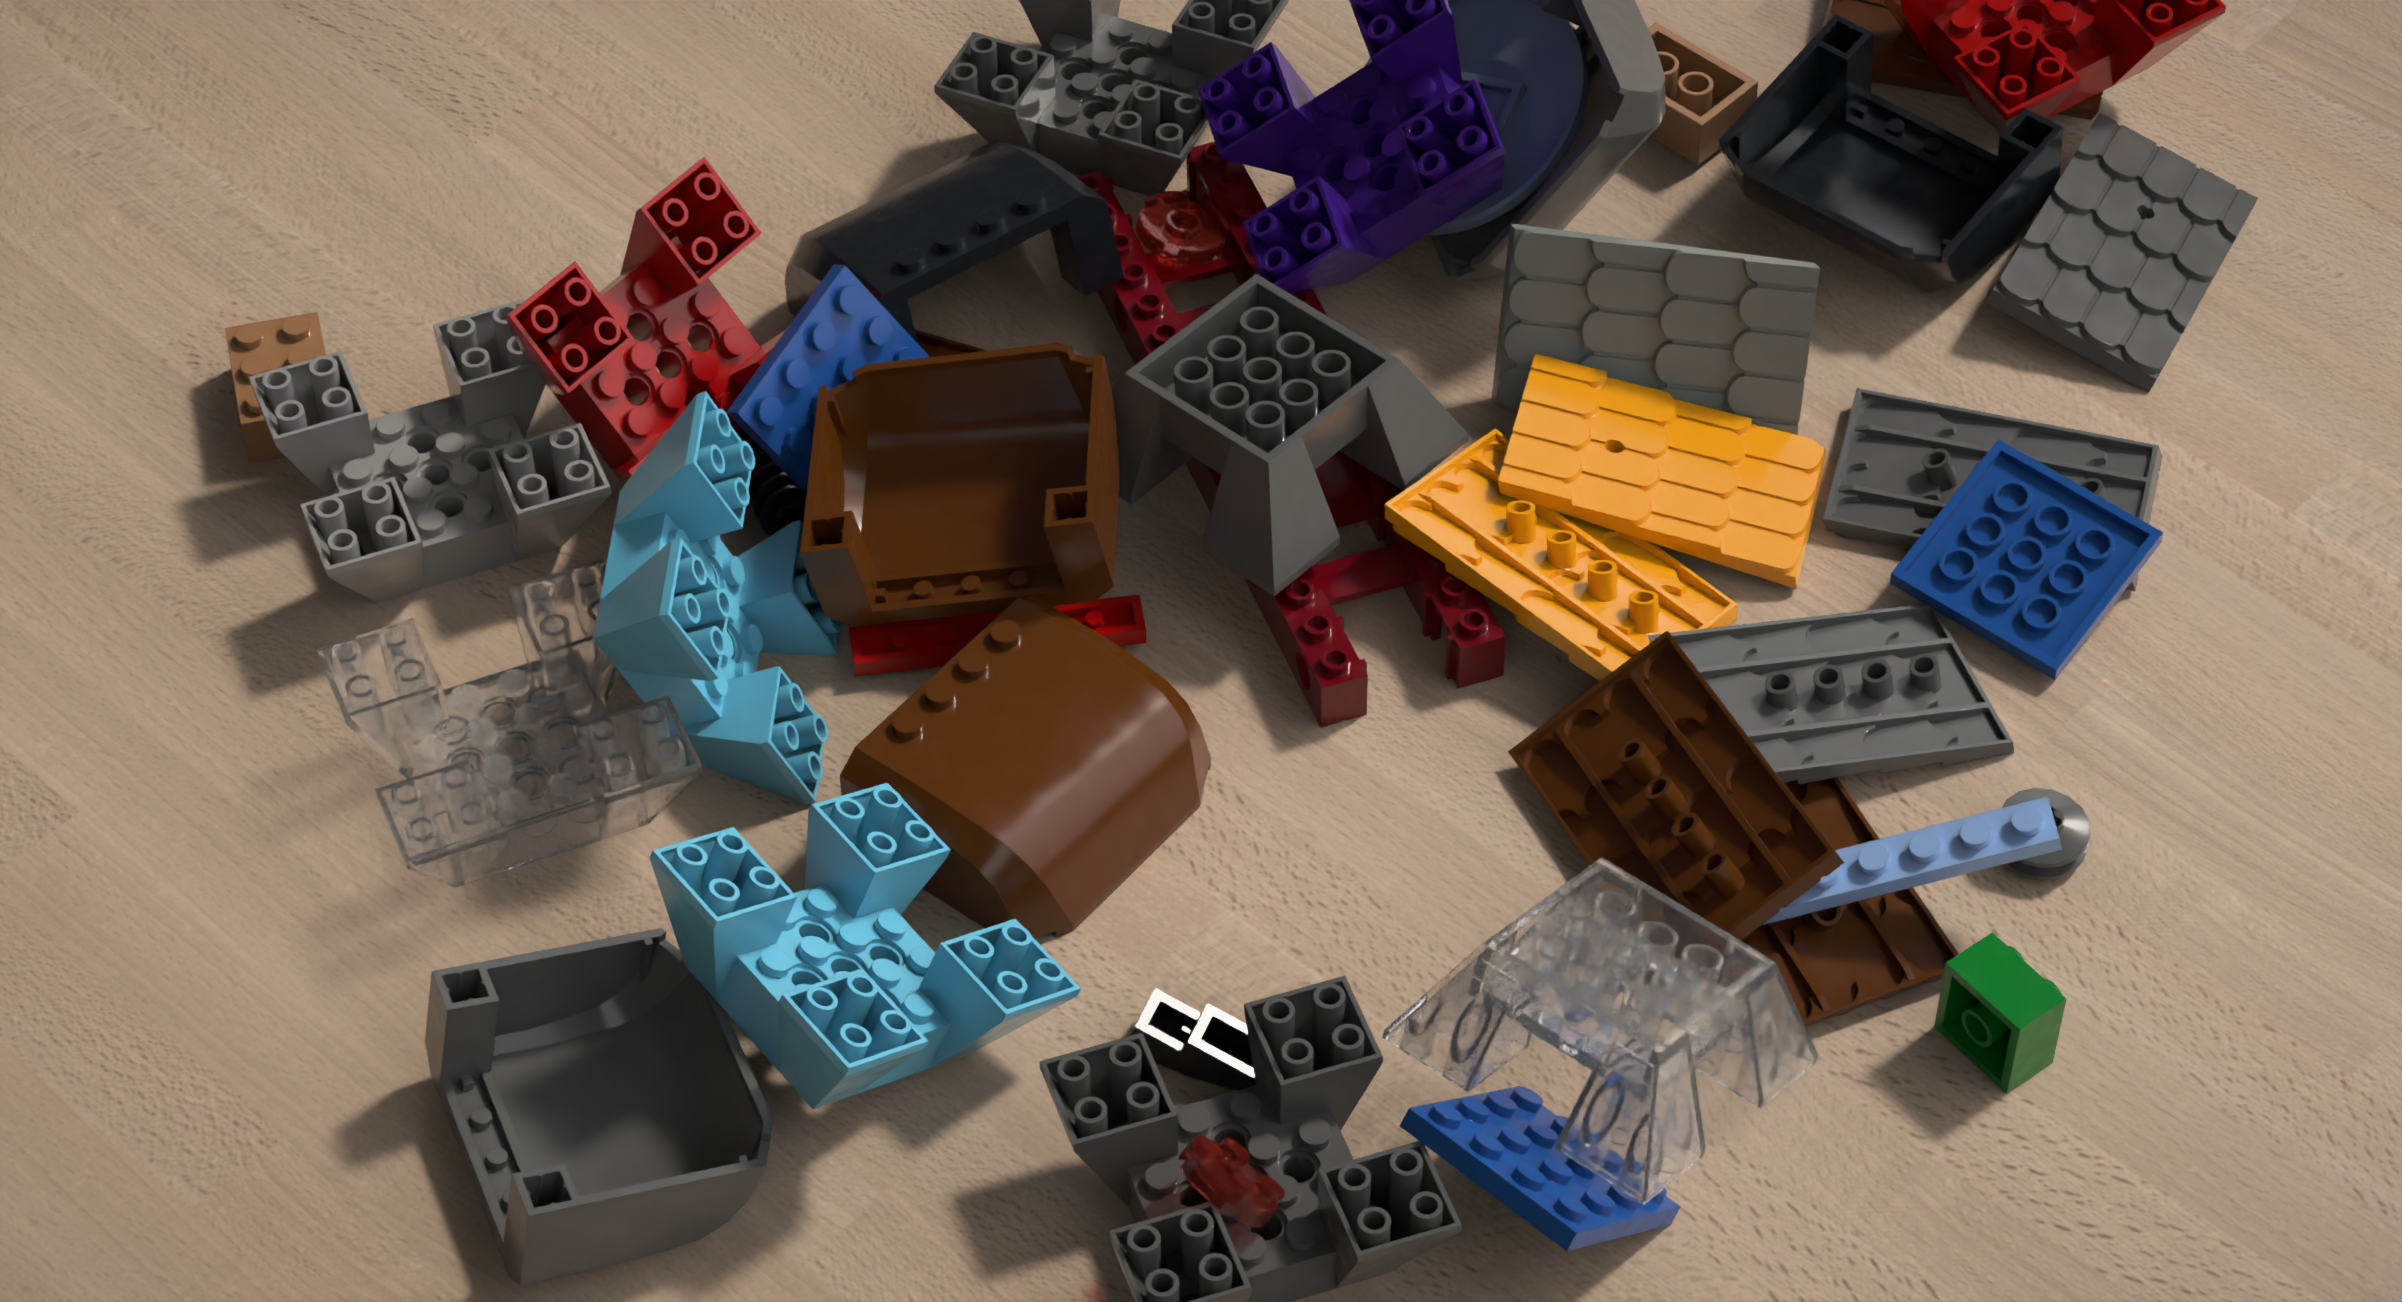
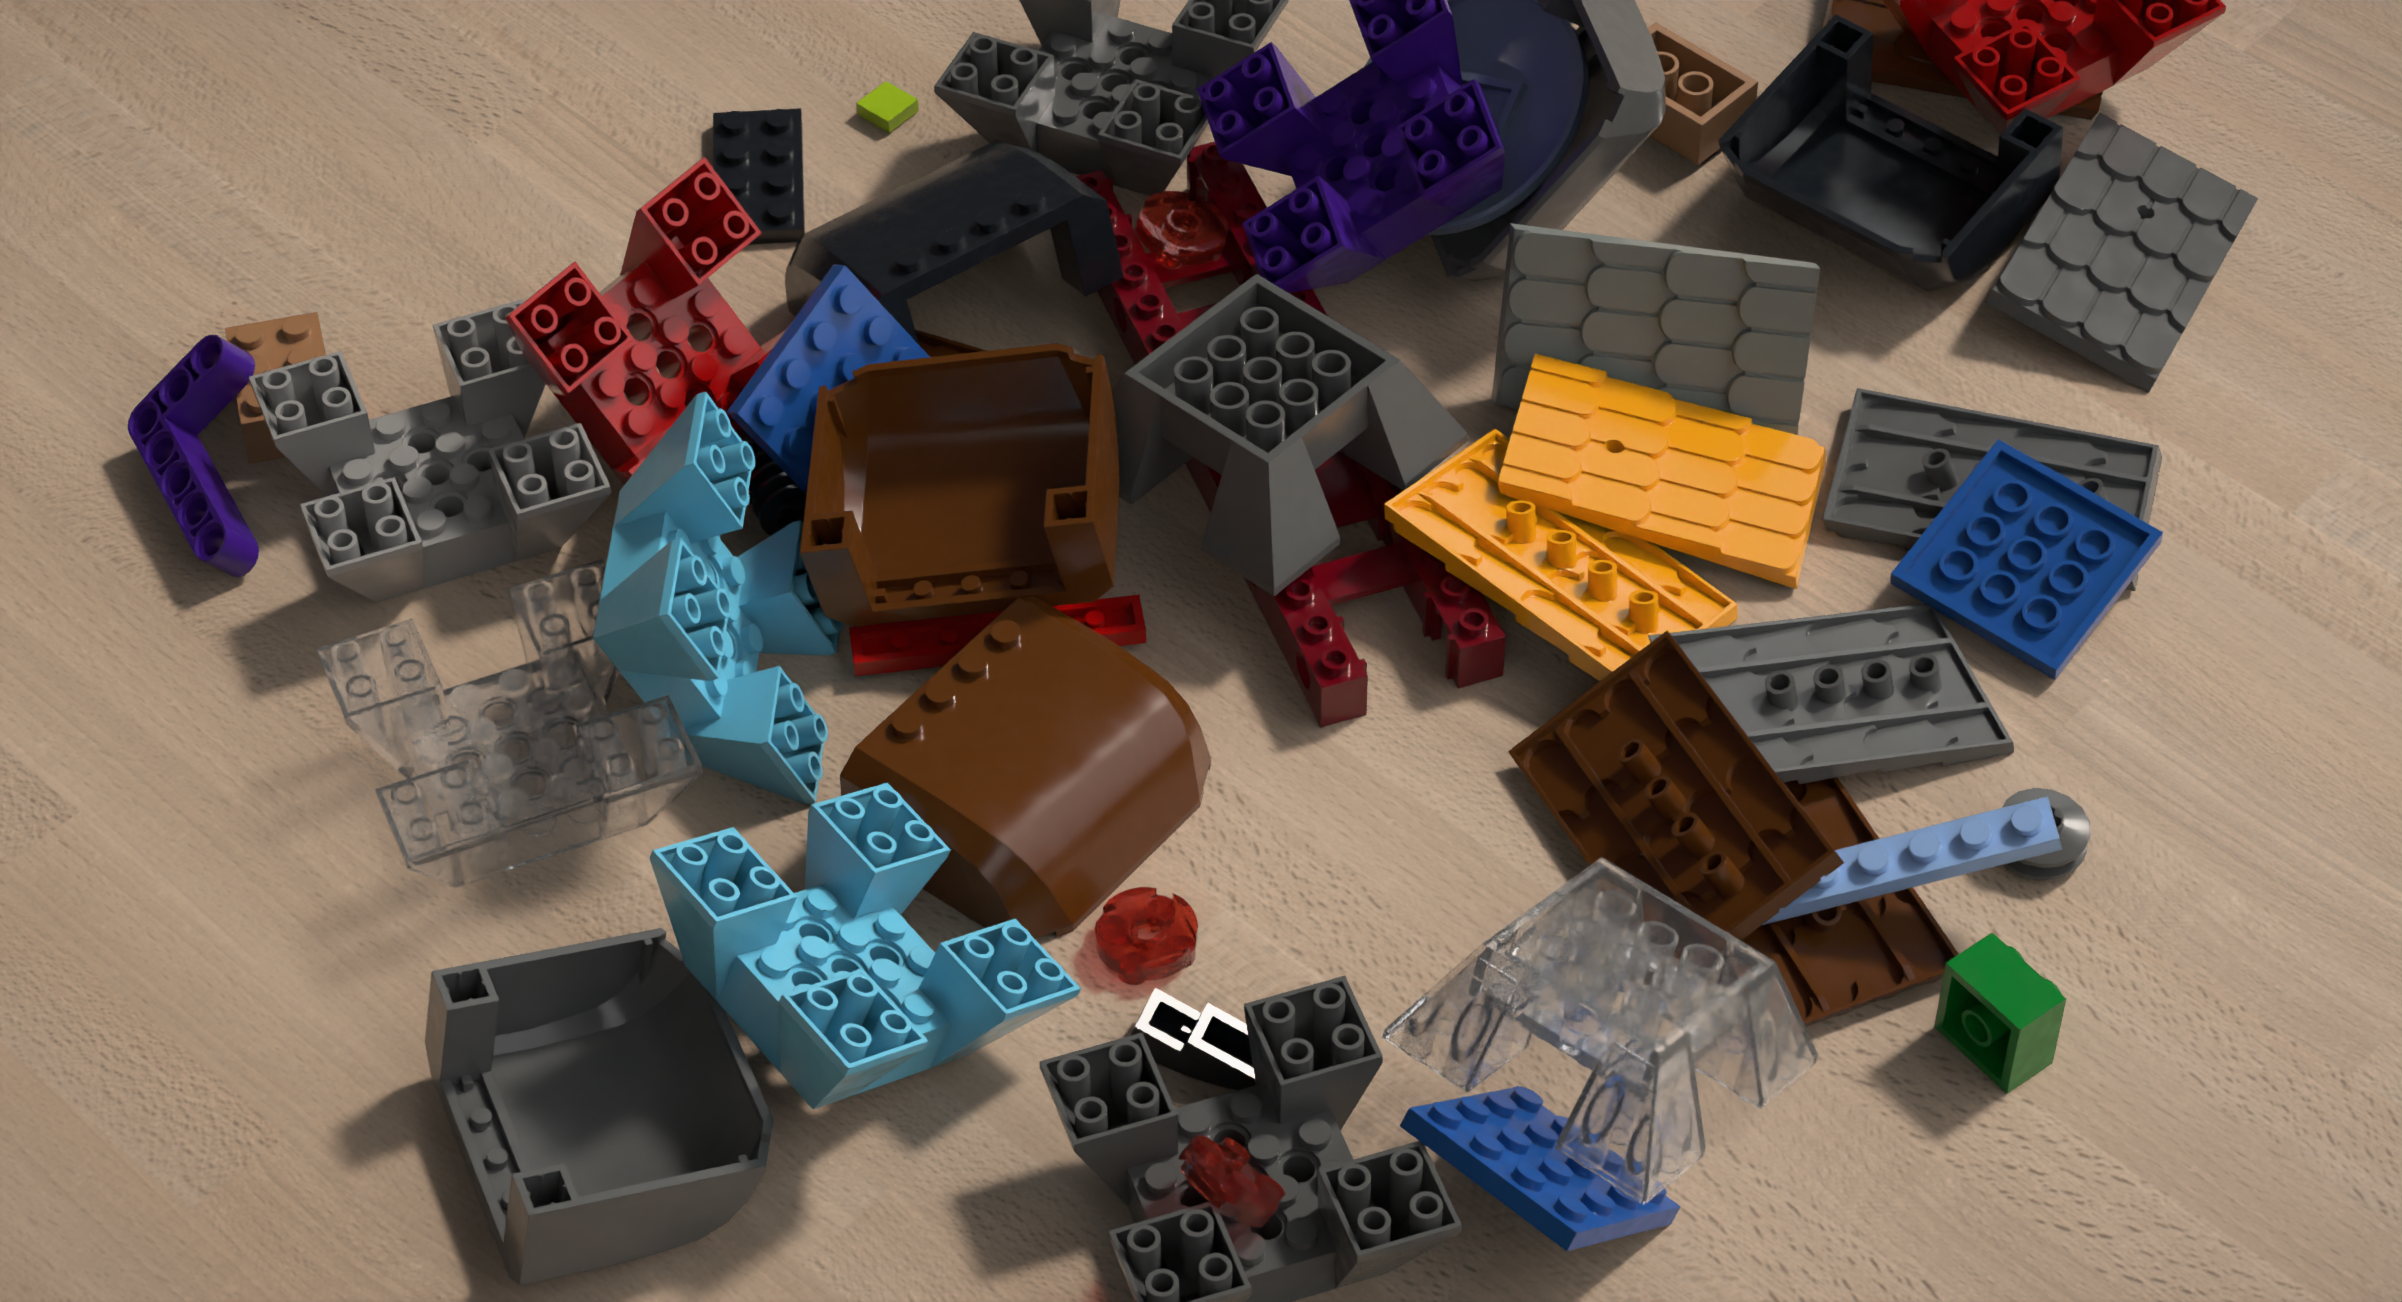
none -> dark purple beam [128,334,259,577]
none -> black plate [713,108,805,245]
none -> lime tile [856,81,919,133]
none -> clear red plate [1095,887,1198,985]

